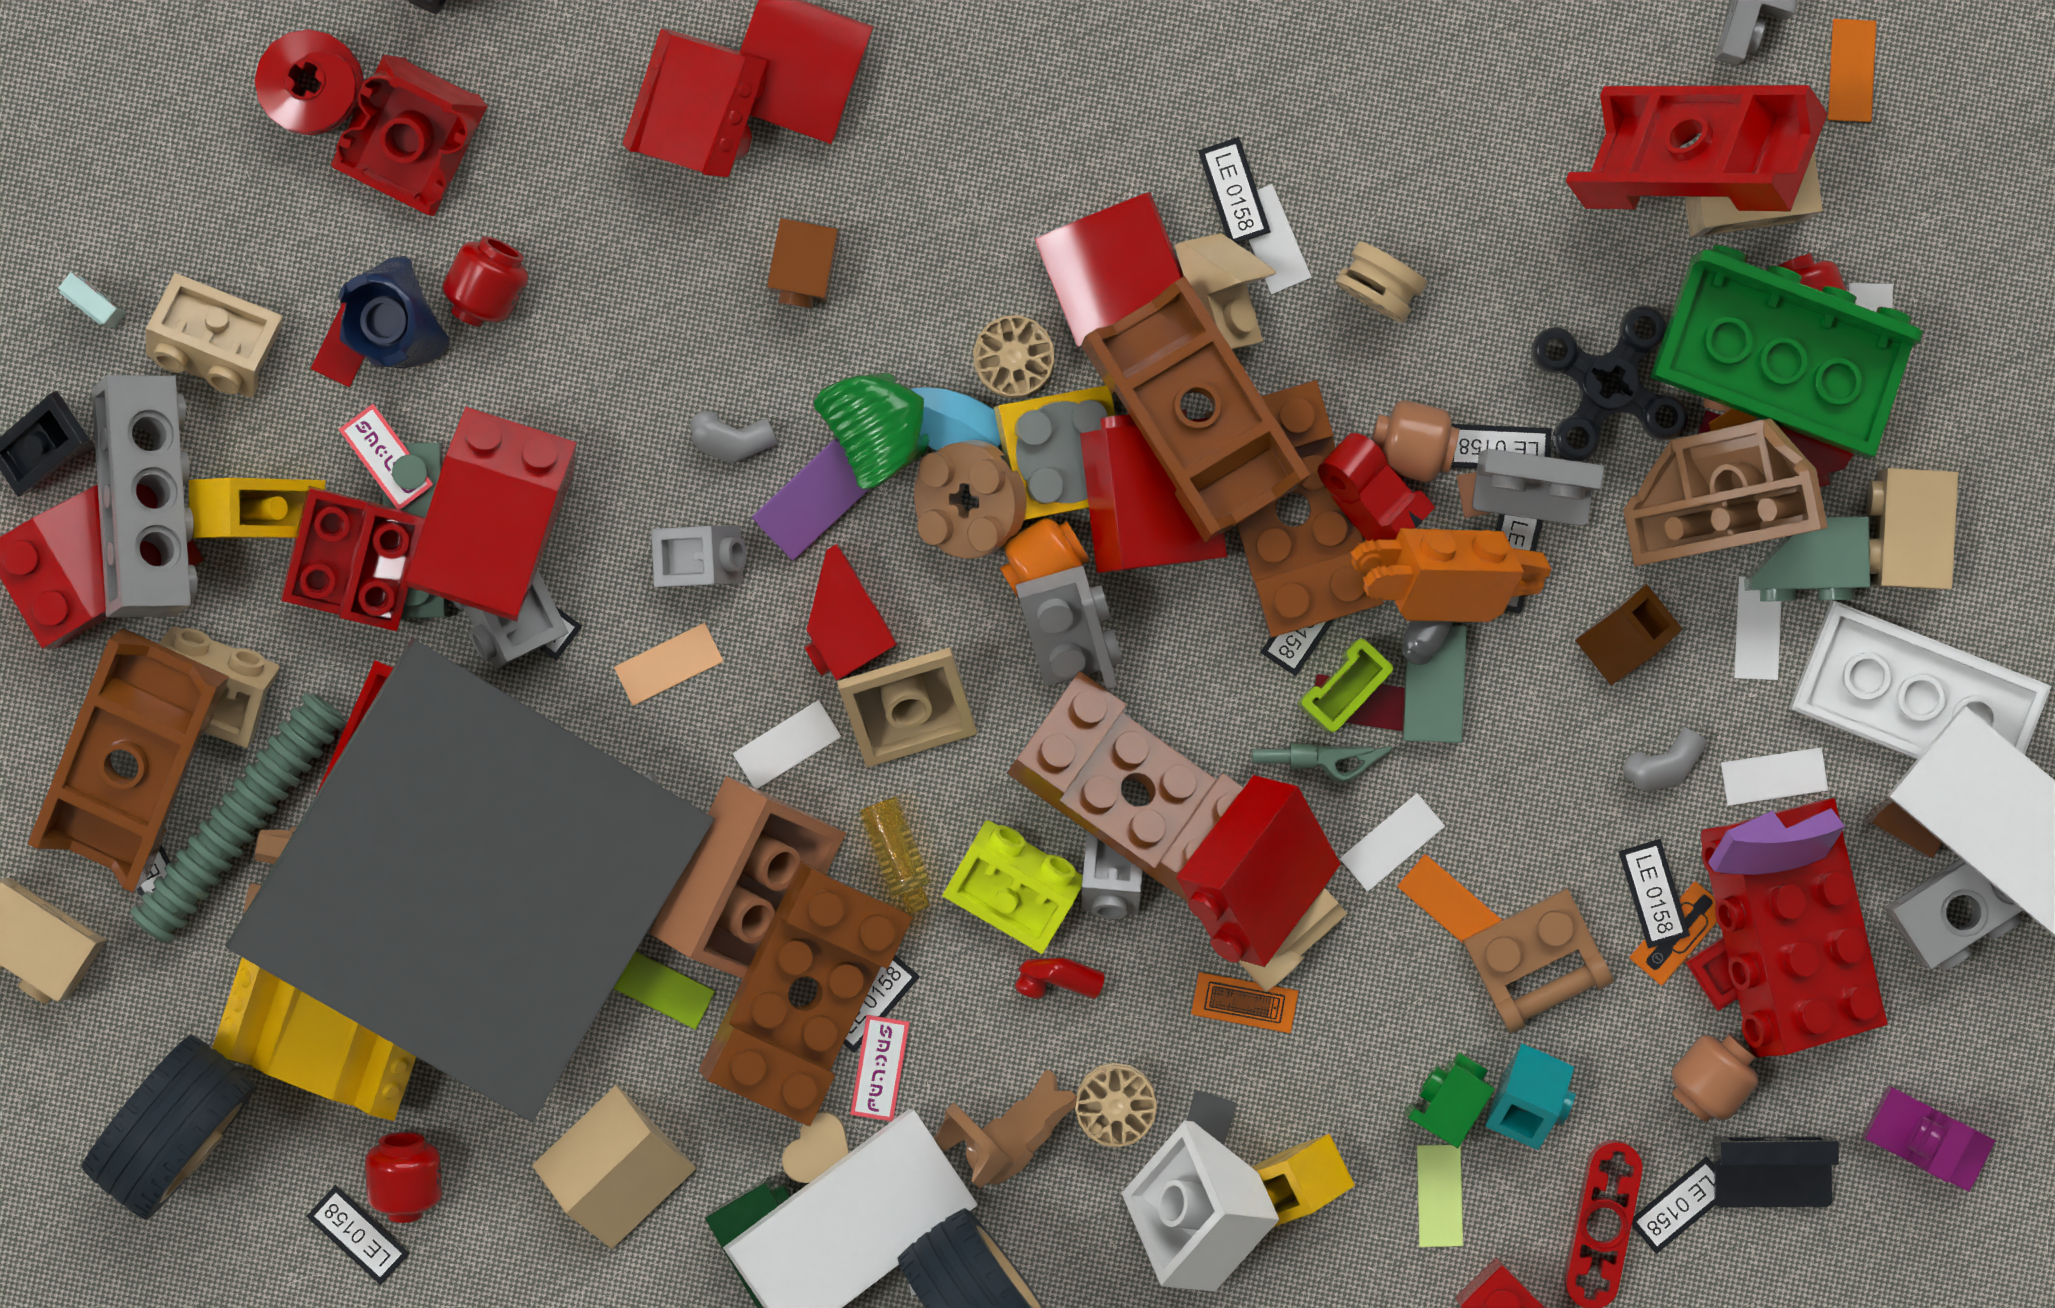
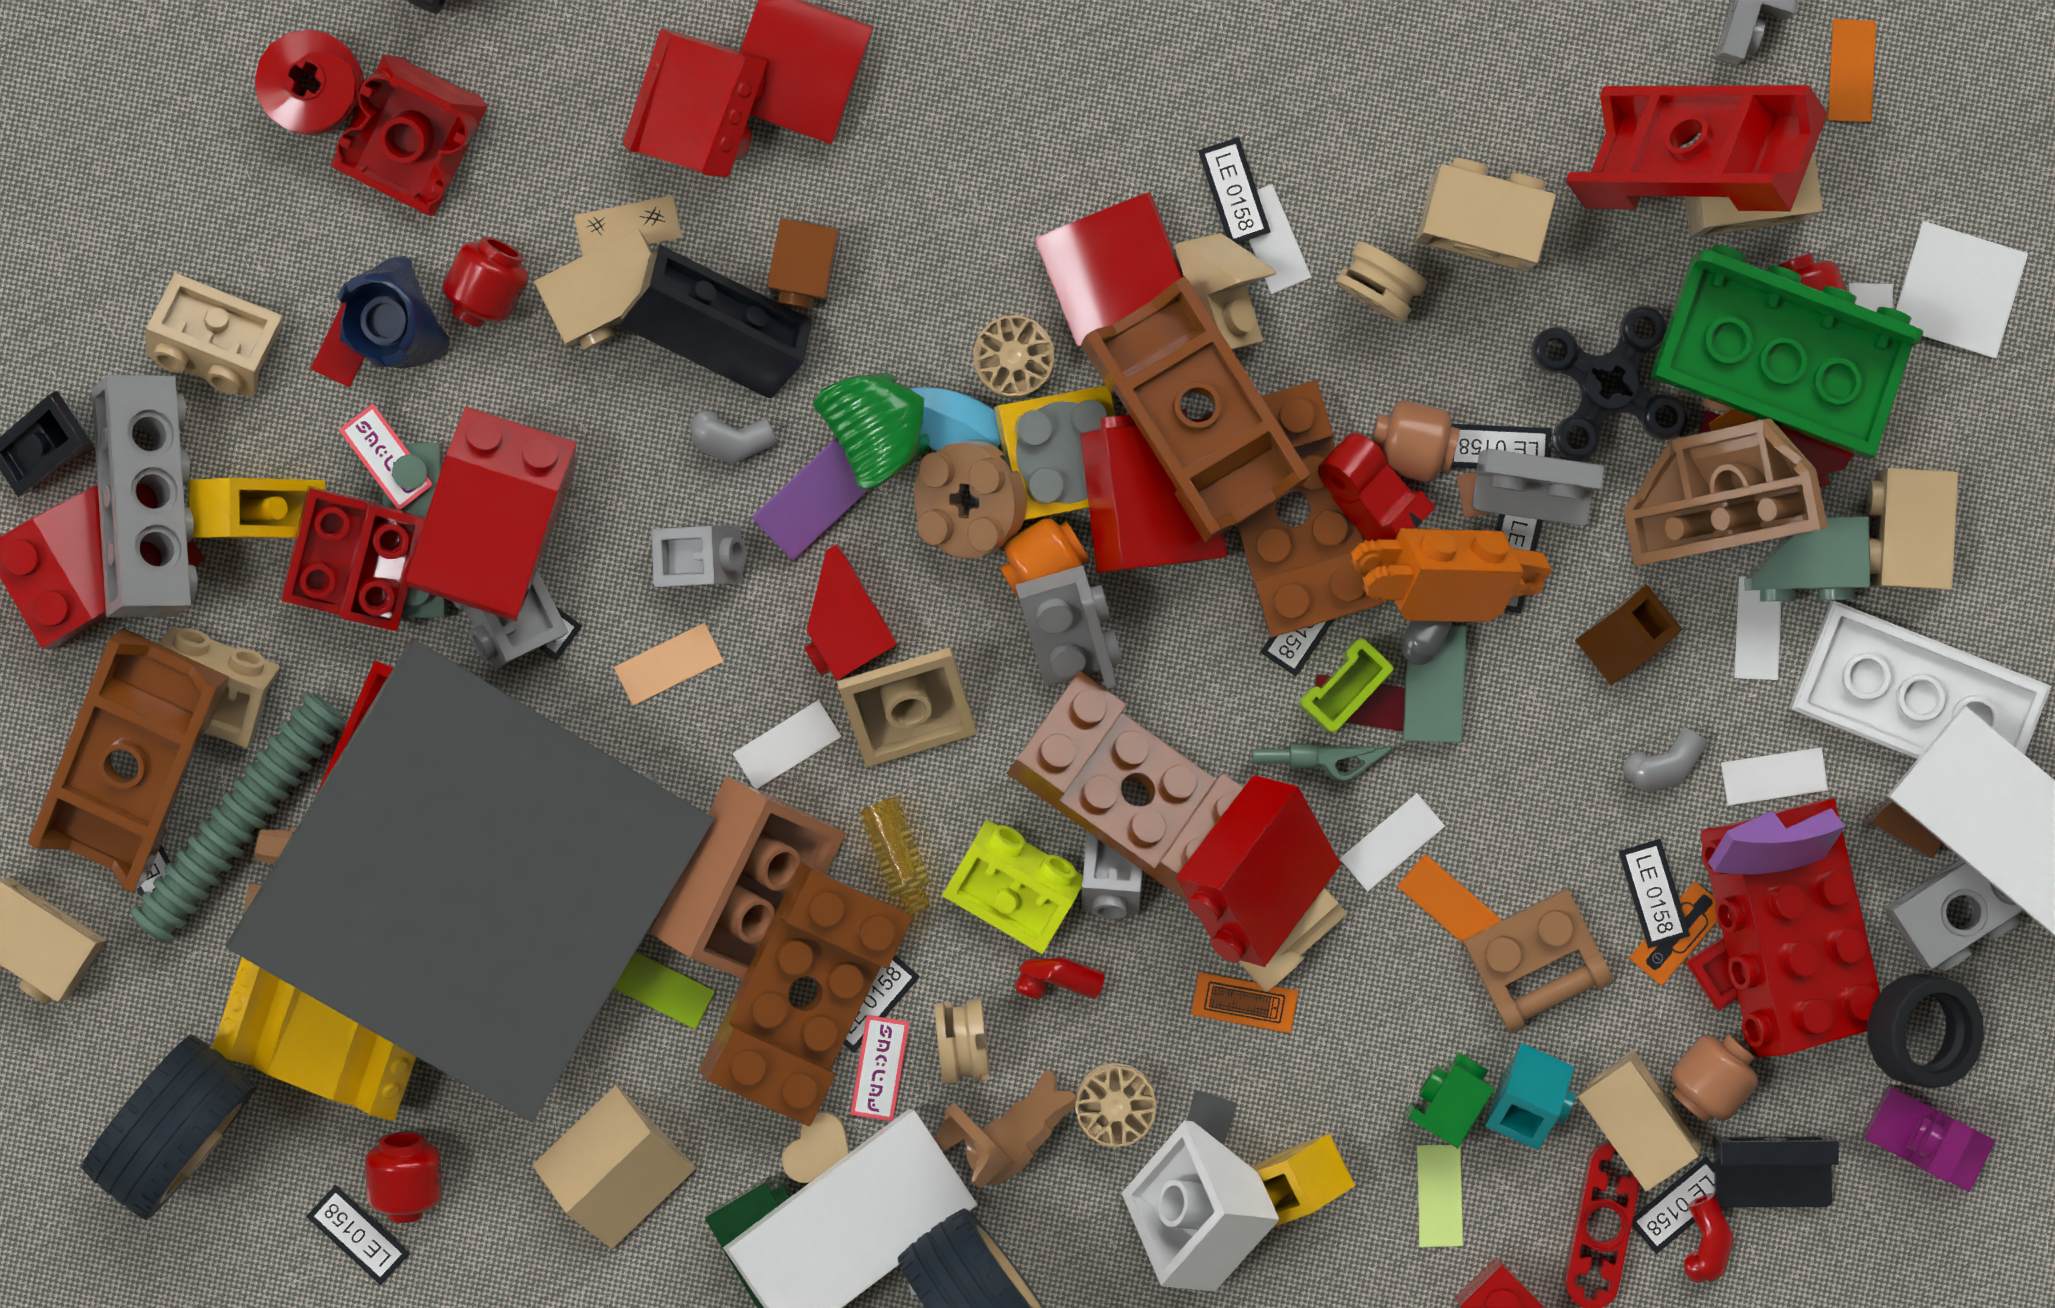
light aqua tile [58,272,127,329] -> none
none -> tan brick [534,229,653,351]
none -> tan sticker [574,195,682,256]
none -> black panel [620,244,813,398]
none -> tan wheel [935,998,990,1084]
none -> tan brick [1415,158,1556,272]
none -> tan hinge [1578,1050,1701,1192]
none -> red arm [1684,1193,1734,1283]
none -> black tyre [1867,974,1984,1088]
none -> white sticker [1896,221,2028,359]

